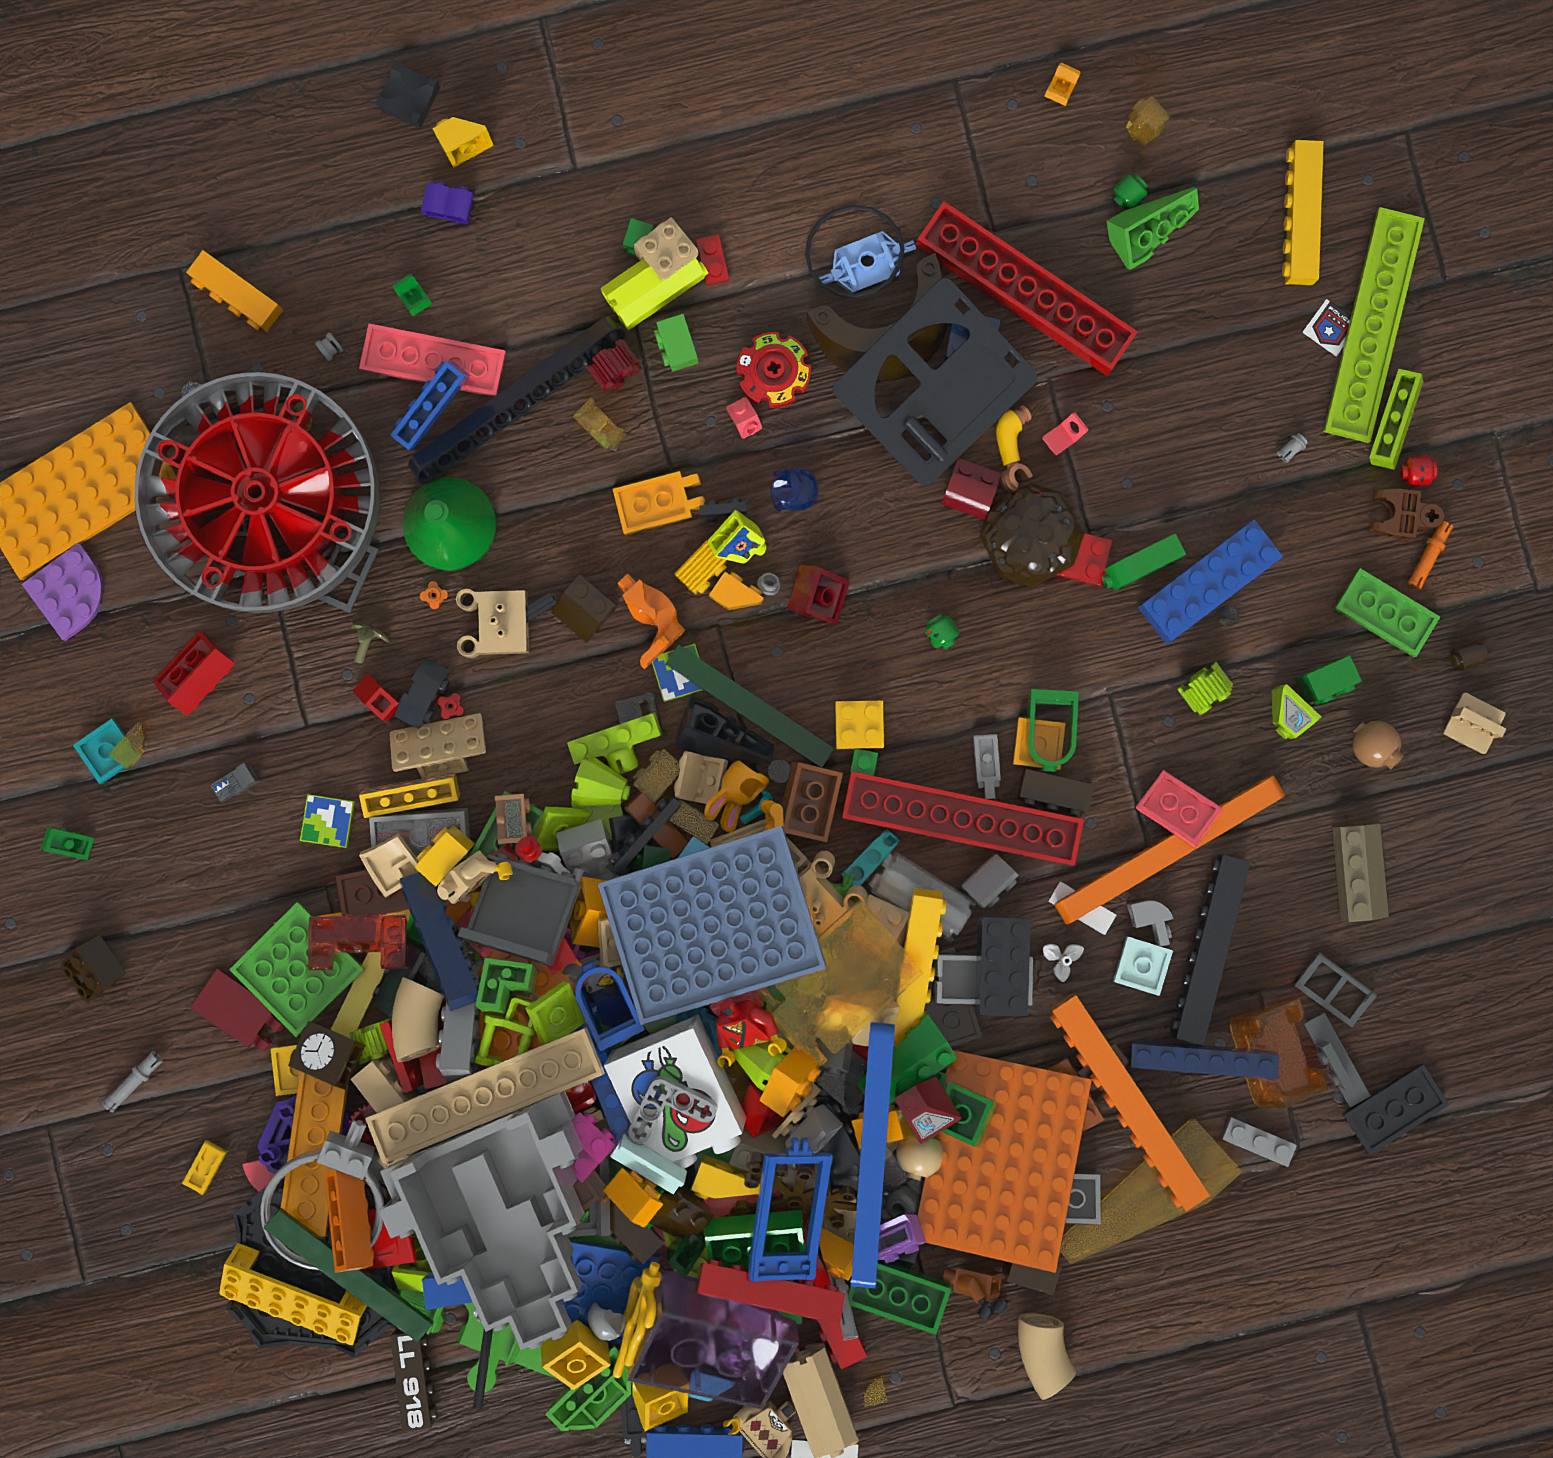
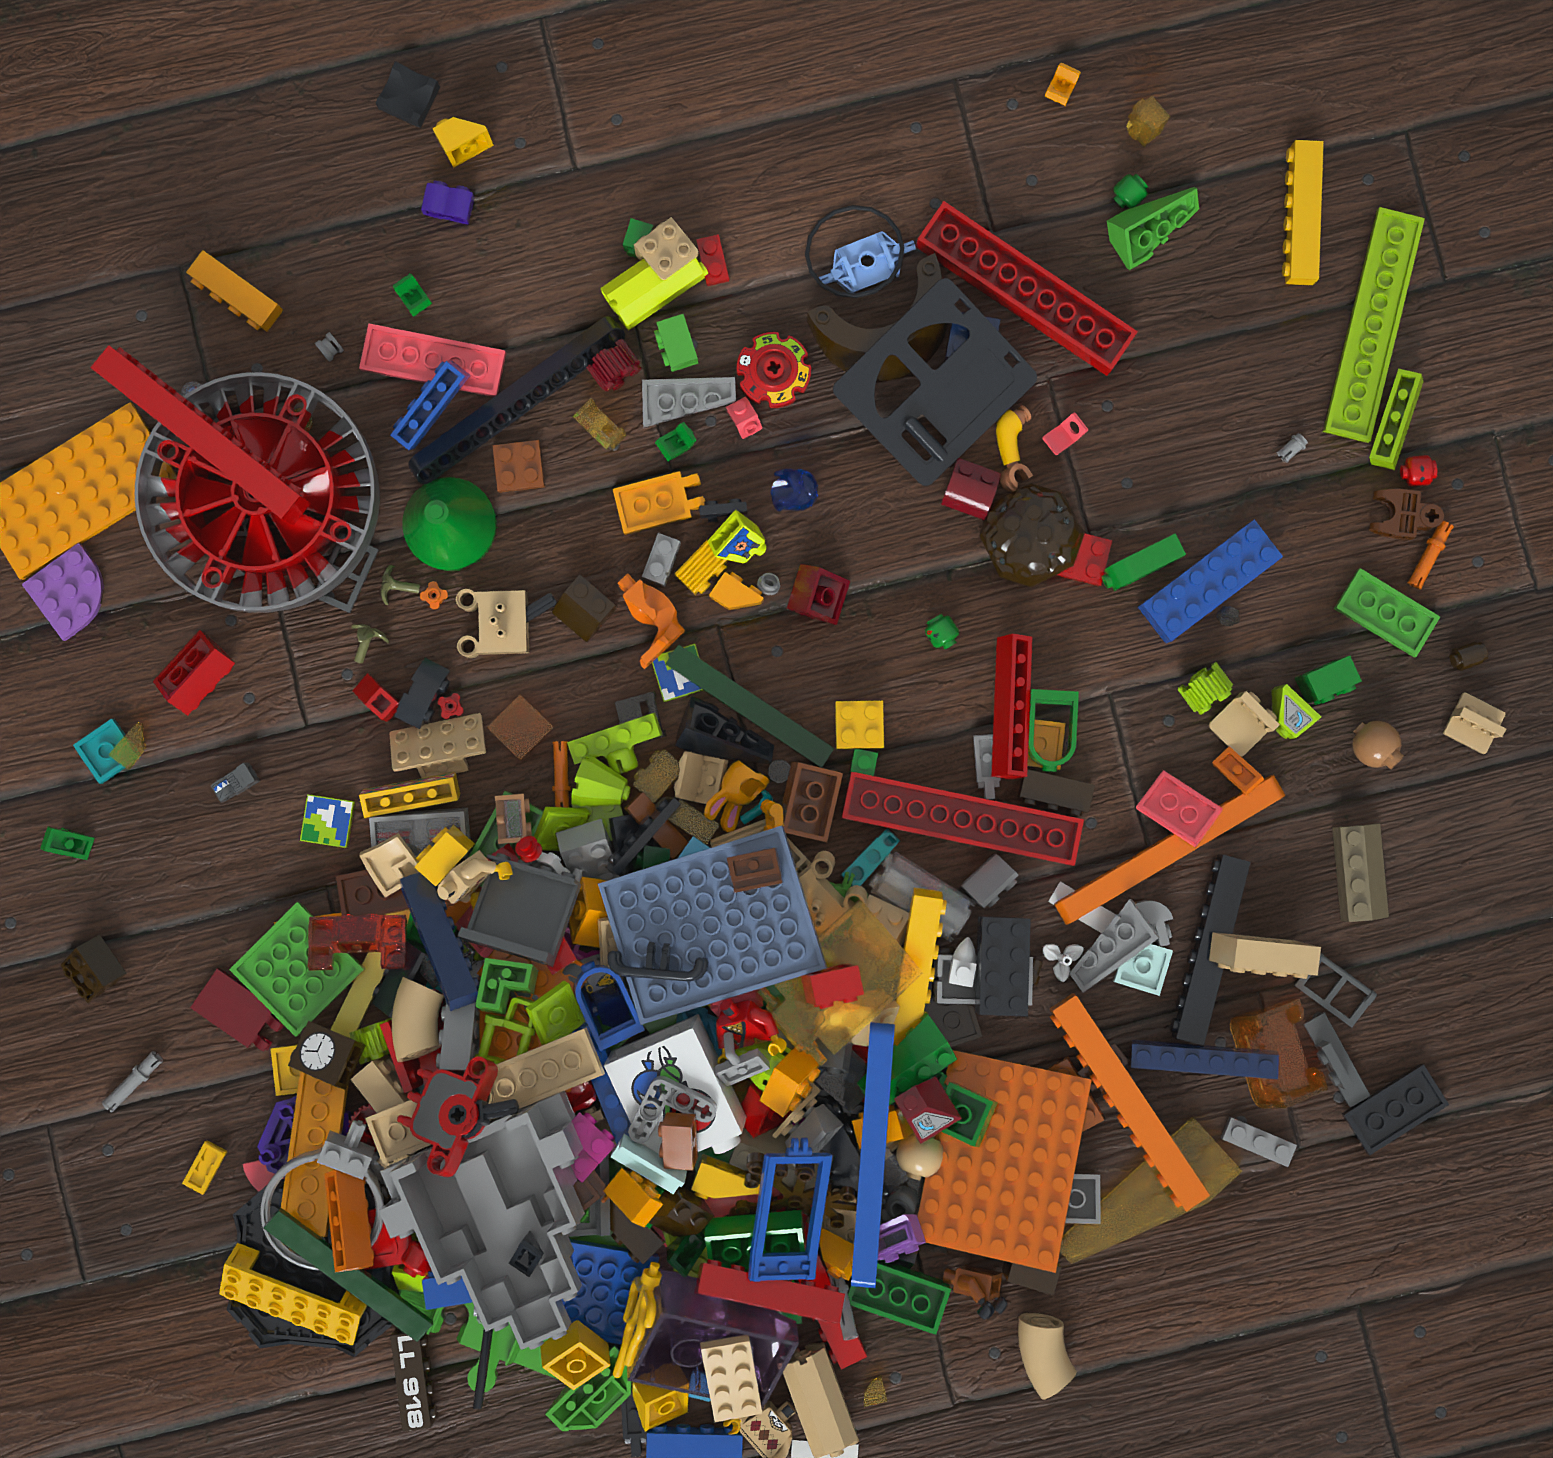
light grey piece [588,1302,626,1341] -> none
sticker [1303,299,1351,356] -> none
none -> red brick [90,345,311,526]
none -> olive plant [381,565,420,605]
none -> piece [397,1056,519,1177]
none -> red head [401,1241,431,1278]
none -> clear orange plate [487,694,554,761]
none -> dark orange plate [492,440,545,493]
none -> black slope [508,1231,544,1277]
none -> orange pin [552,741,571,808]
none -> black piece [607,942,708,981]
none -> light grey wing [642,377,736,428]
none -> light grey brick [642,533,681,588]
none -> green bracket [655,422,696,461]
none -> brick [658,1112,698,1171]
none -> tan plate [700,1334,762,1422]
none -> light grey plate [714,1032,770,1087]
none -> reddish brown plate [727,848,784,893]
none -> red brick [801,963,864,1009]
none -> white plate [948,937,977,987]
none -> red brick [991,634,1032,779]
none -> light grey wing [1069,899,1160,993]
none -> tan bracket [1209,691,1280,757]
none -> tan brick [1209,932,1321,979]
none -> orange plate [1212,746,1264,795]

